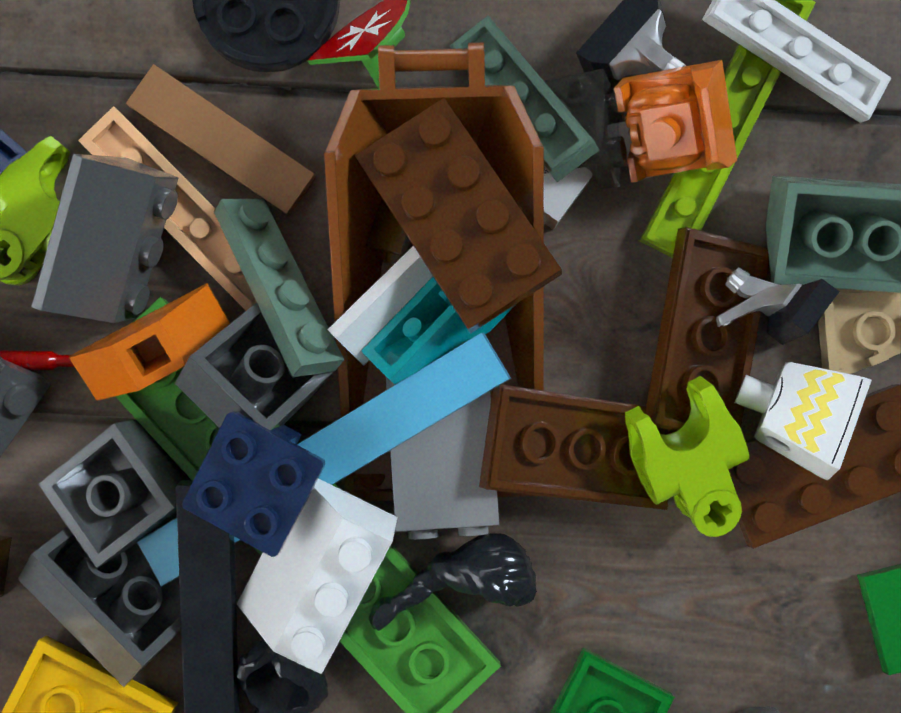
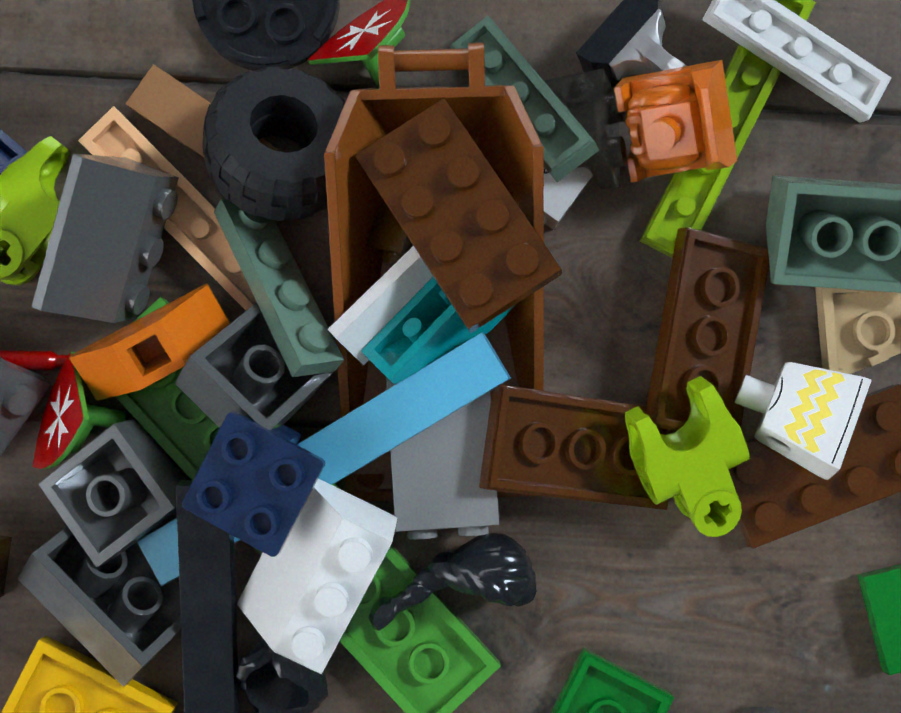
piece [716,267,840,345] -> none
none -> shield [32,351,126,470]
none -> black tyre [203,67,345,221]

